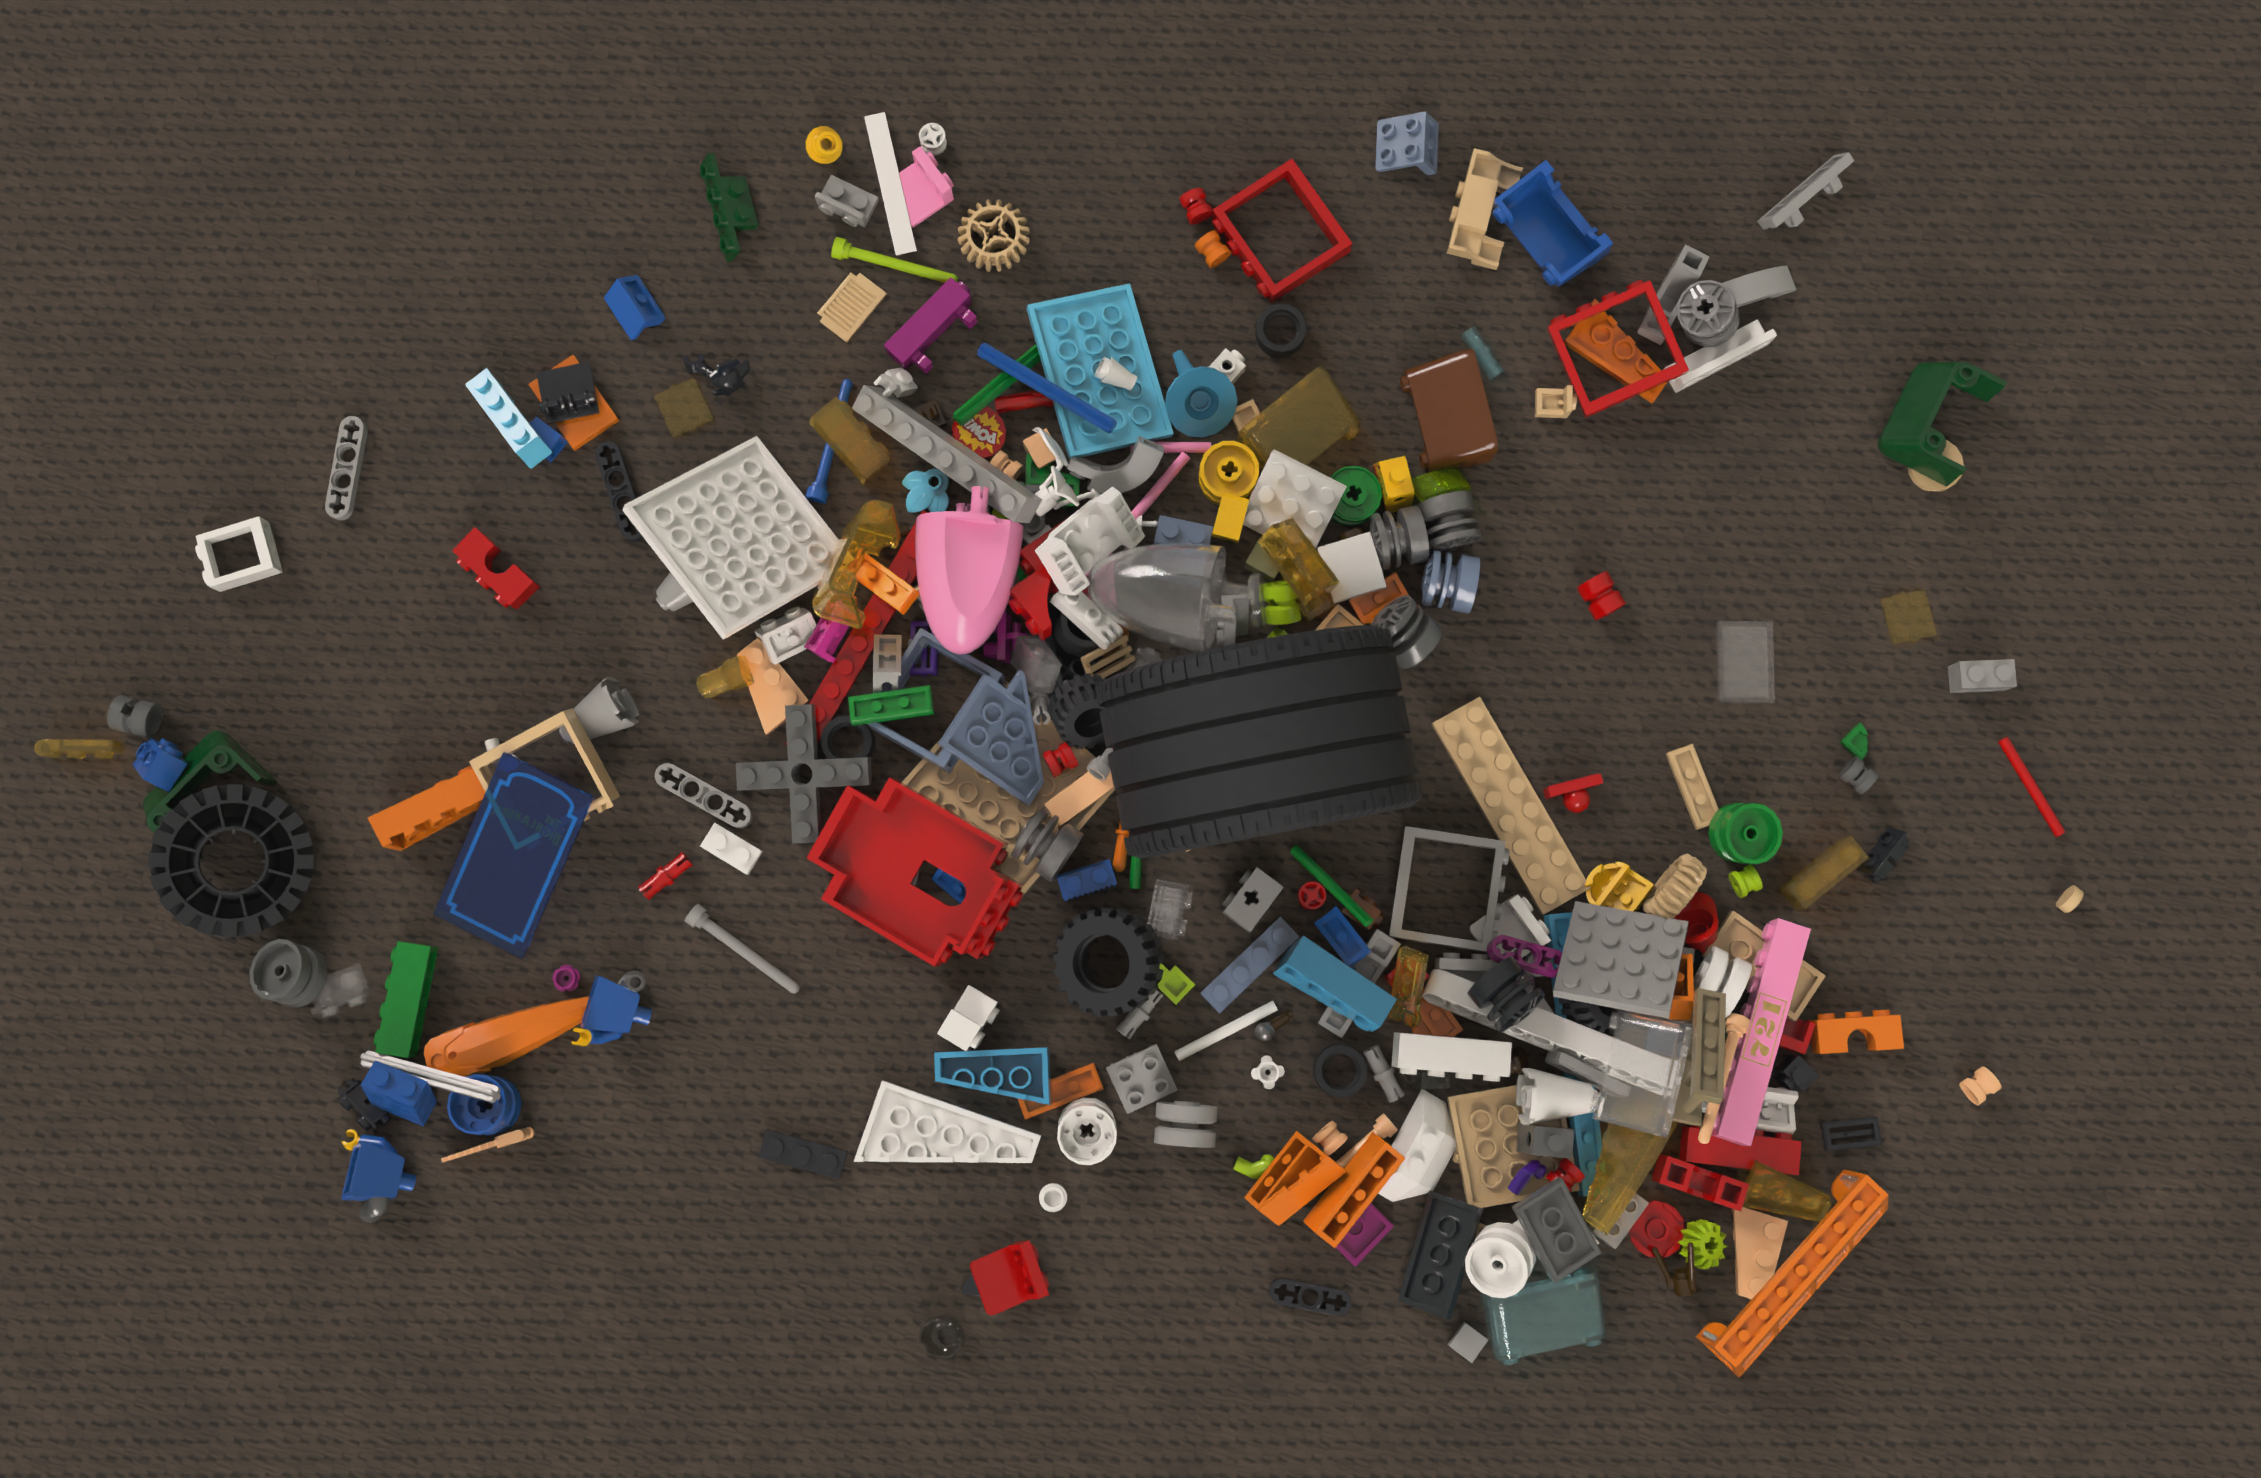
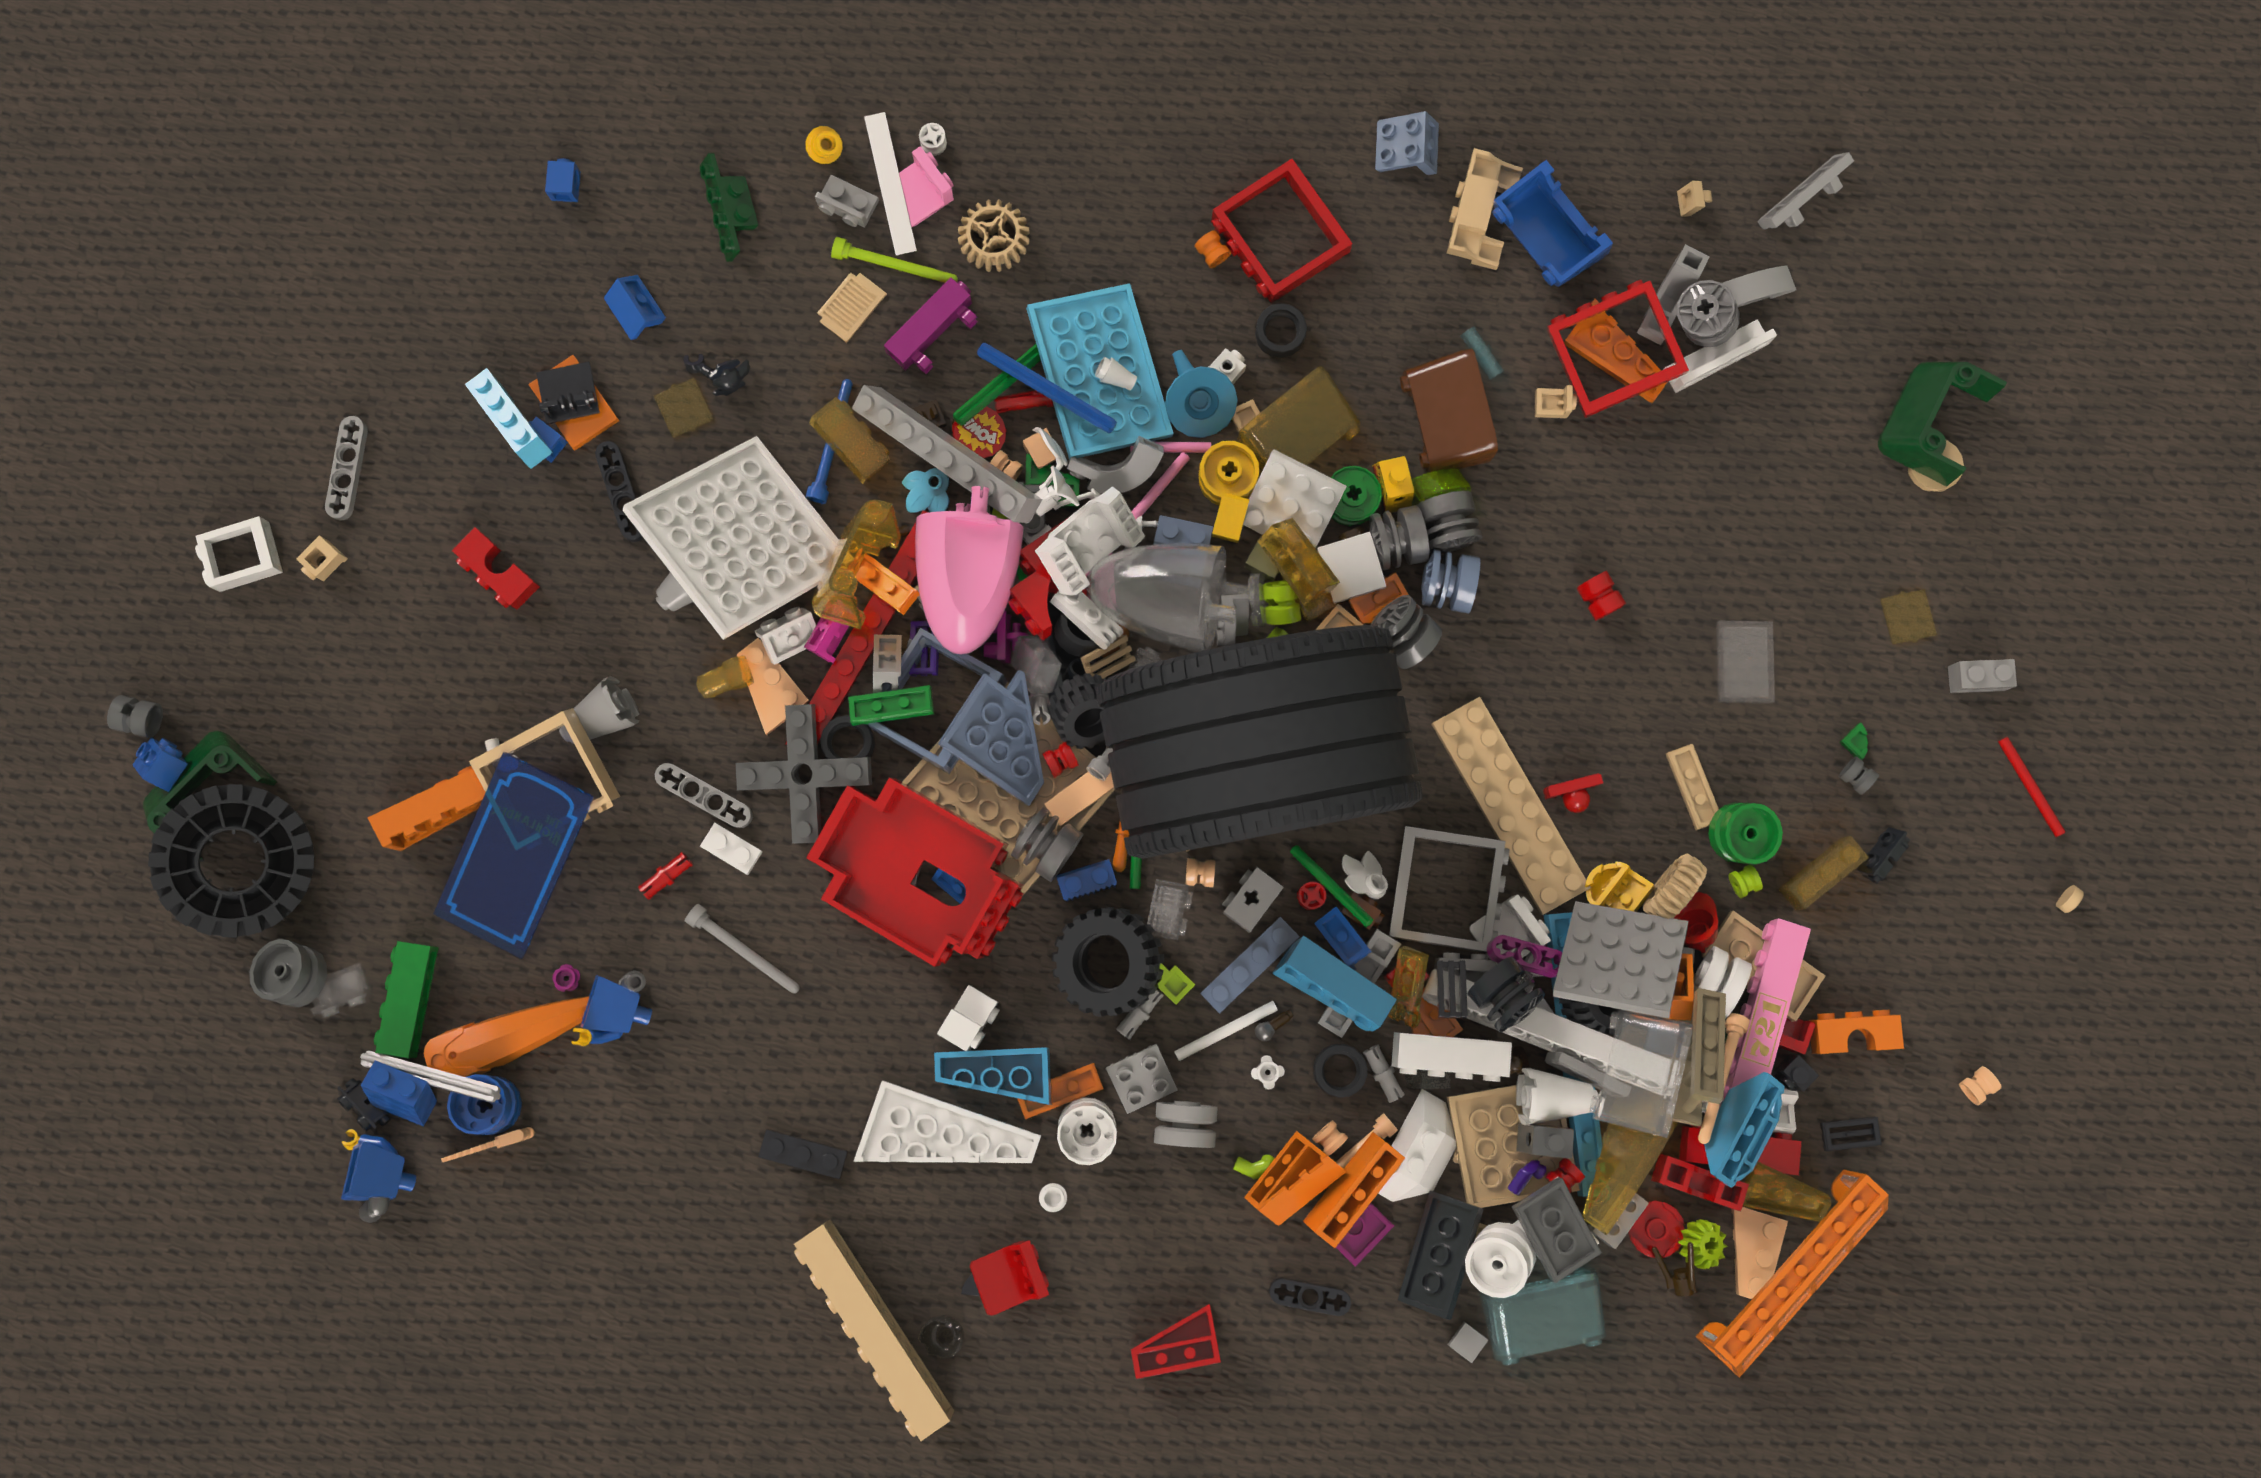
clear yellow plate [34,739,124,759] -> none
white plate [874,367,918,398] -> none
red wheel [1179,187,1213,225] -> none
none -> tan brick [297,535,348,581]
none -> blue brick [545,158,581,202]
none -> tan brick [794,1219,954,1441]
none -> red wedge [1131,1304,1221,1379]
none -> light nougat wheel [1185,858,1215,887]
none -> white plate [1342,851,1388,899]
none -> black tile [1436,960,1468,1018]
none -> tan tile [1677,181,1712,217]
none -> dark azure wedge [1704,1072,1785,1188]

